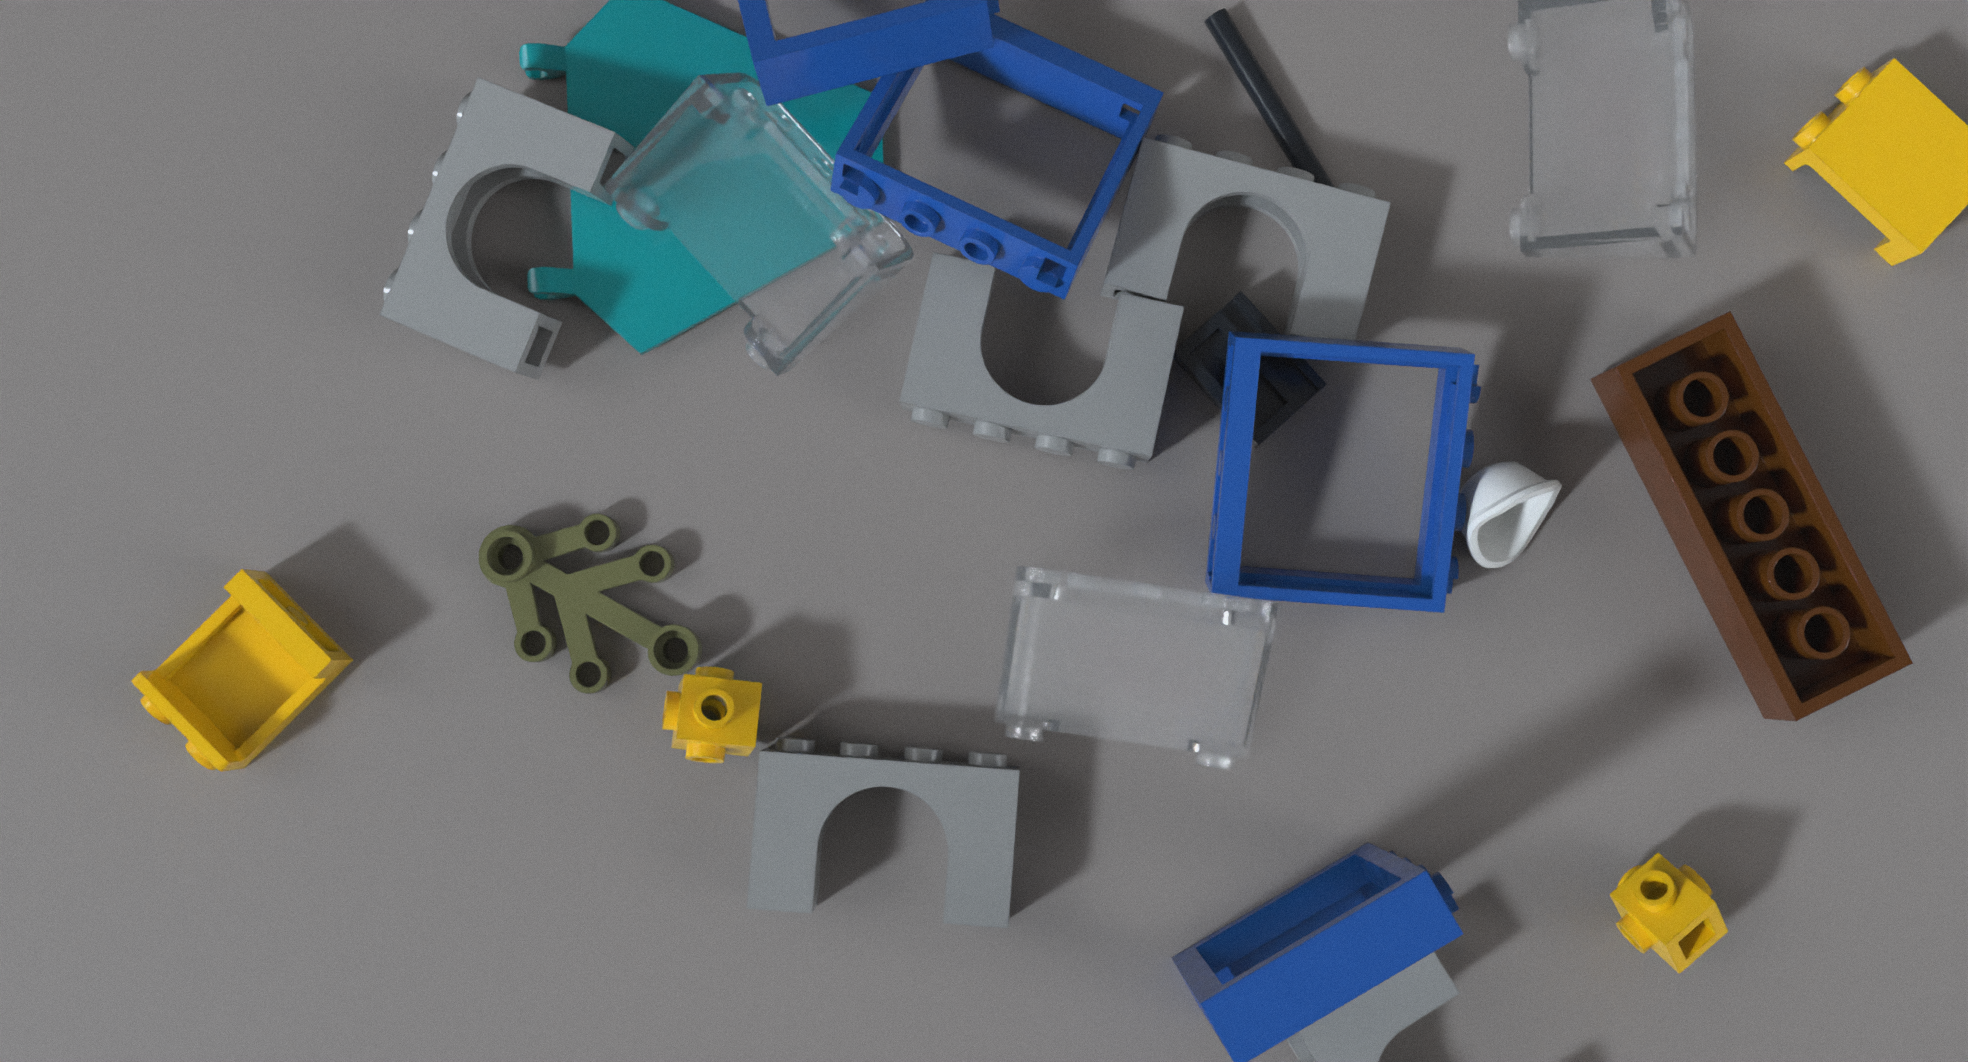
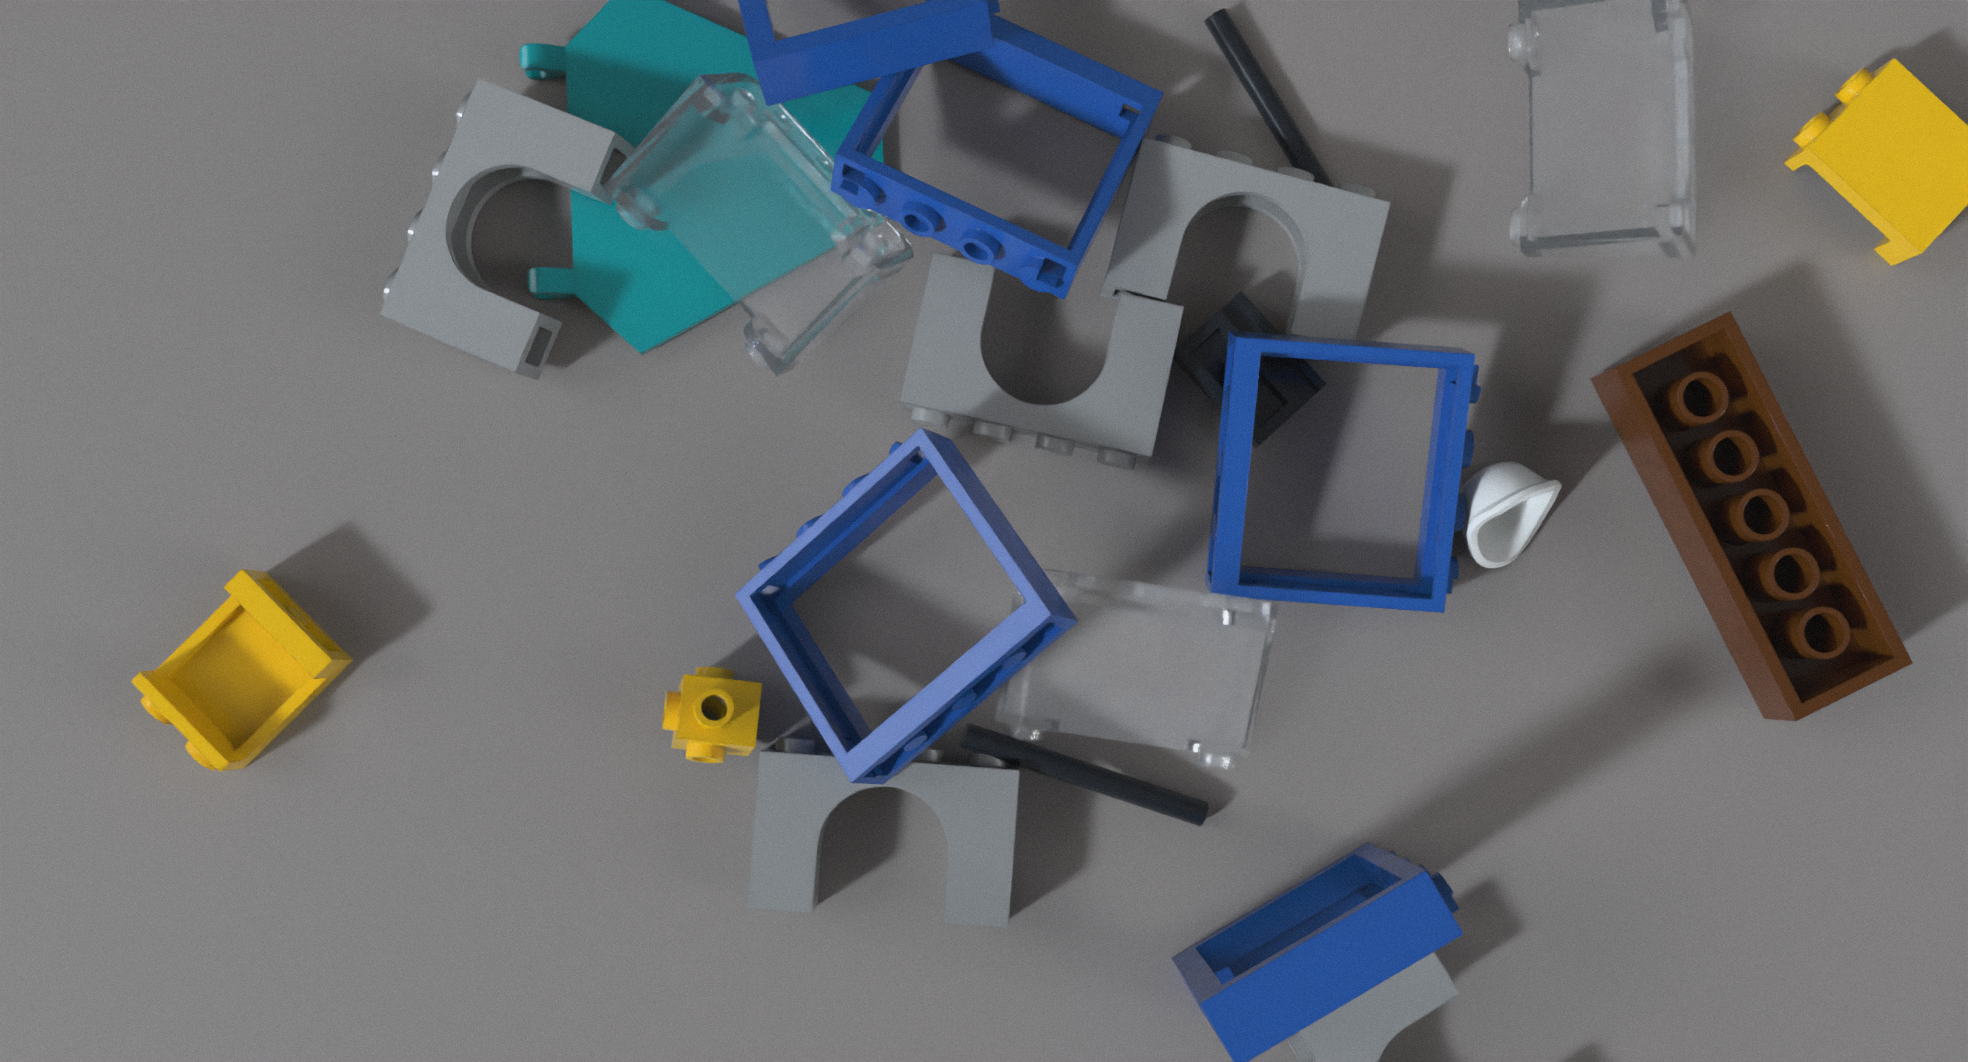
olive plant [479,513,702,694] -> none
yellow brick [1609,853,1728,974] -> none
none -> blue window [734,427,1079,784]
none -> black bar [960,723,1209,826]

